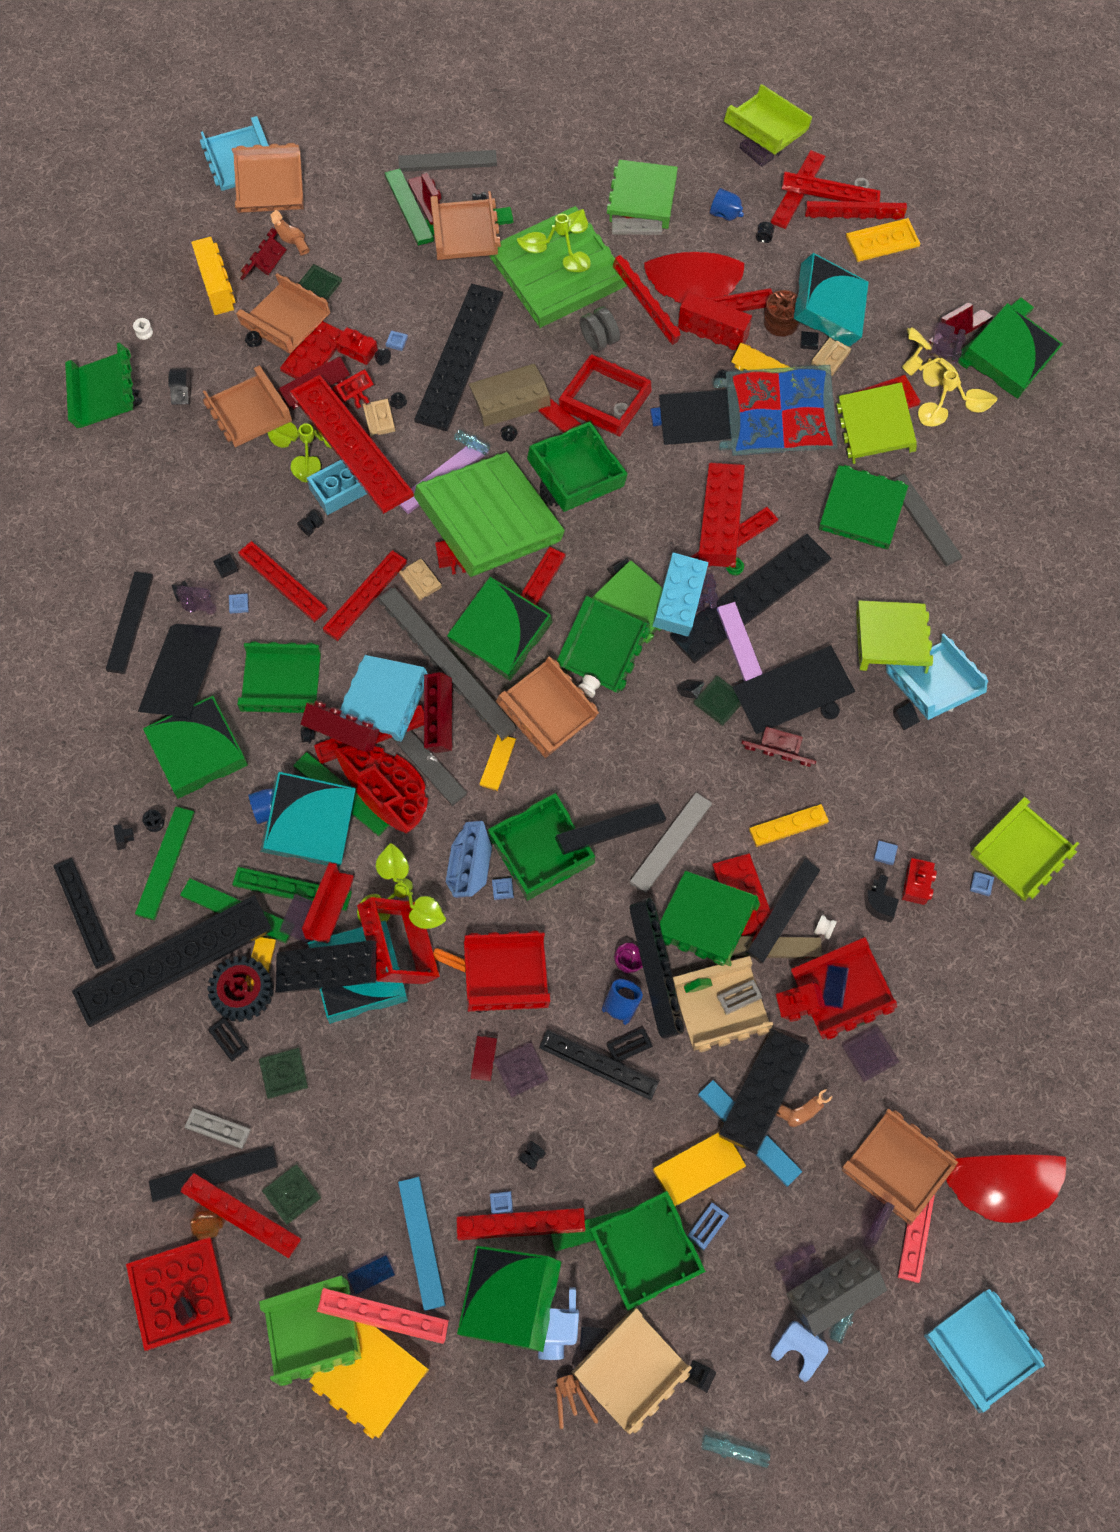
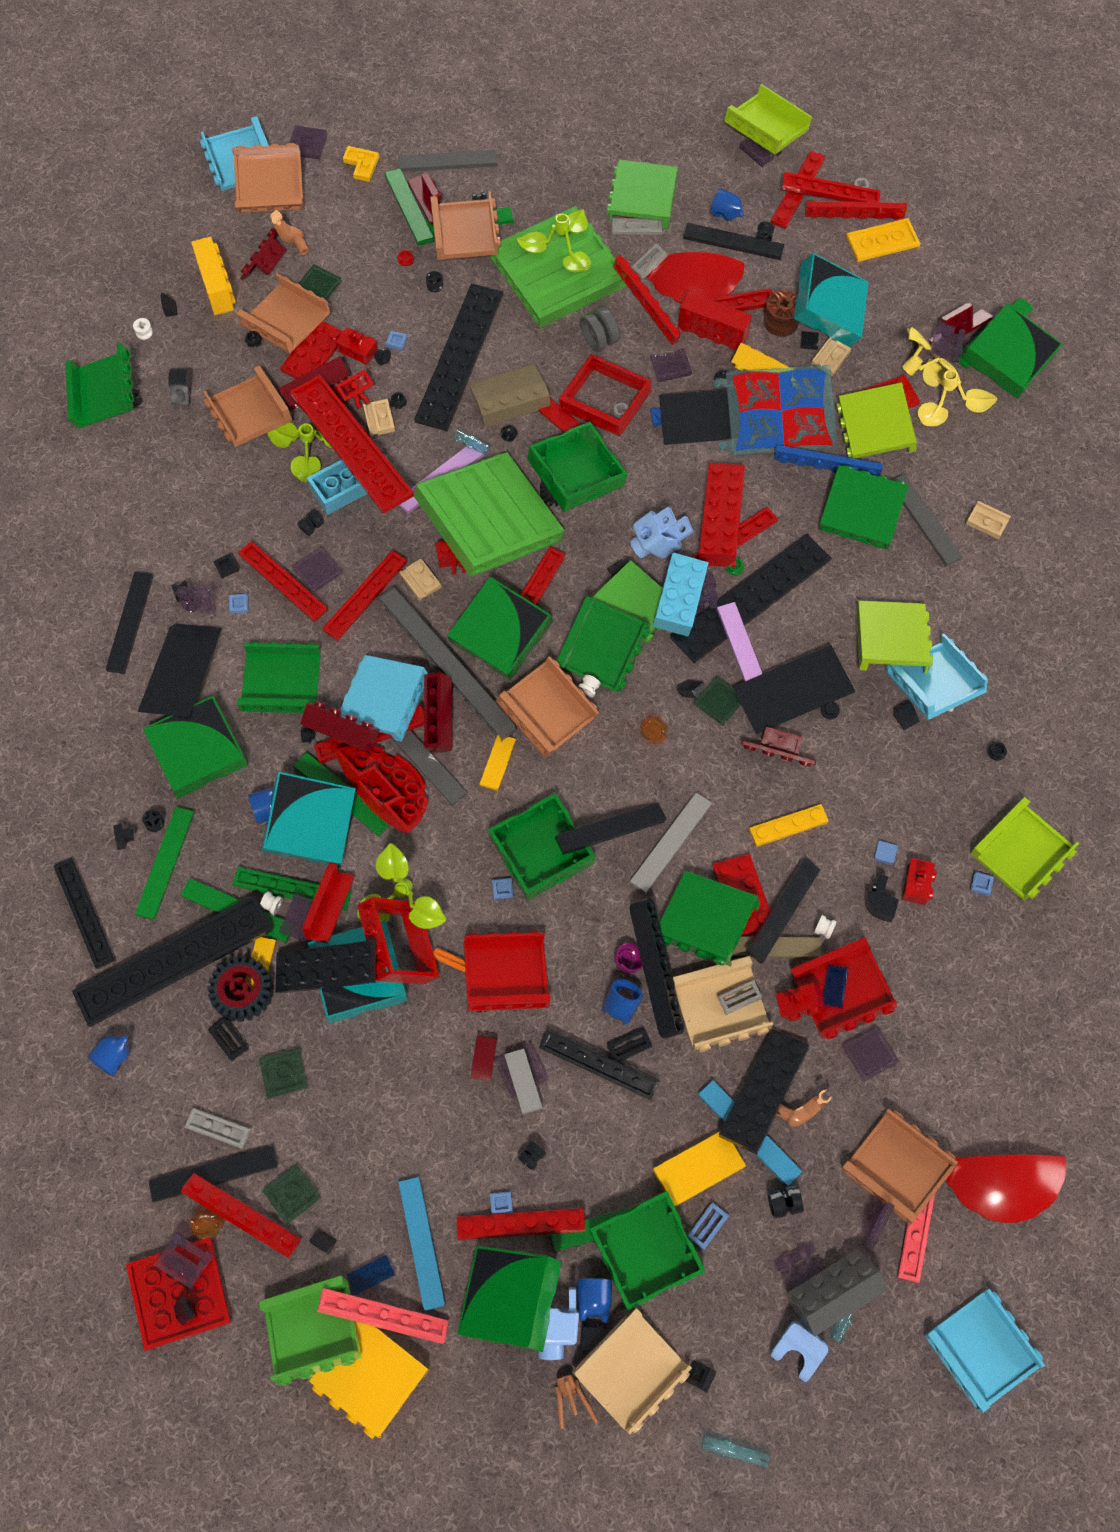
medium blue wedge [445,821,492,898] -> none
green tile [684,978,713,993] -> none
none -> blue piece [87,1035,129,1077]
none -> plate [155,1231,214,1289]
none -> black slope [160,293,178,317]
none -> white wheel [260,891,283,915]
none -> clear purple plate [289,125,327,160]
none -> clear purple tile [291,546,343,593]
none -> black slope [309,1230,337,1254]
none -> yellow plate [343,146,380,182]
none -> red plate [397,250,414,266]
none -> black wheel [426,271,443,293]
none -> light grey tile [504,1049,542,1115]
none -> blue piece [577,1279,612,1323]
none -> light blue piece [630,507,694,559]
none -> light grey tile [632,243,668,279]
none -> clear orange head [640,716,668,744]
none -> clear purple plate [650,348,692,382]
none -> black tile [683,223,785,260]
none -> black wheel [767,1185,804,1219]
none -> blue plate [774,445,883,476]
none -> tan plate [966,501,1011,540]
none -> black plate [987,742,1007,761]

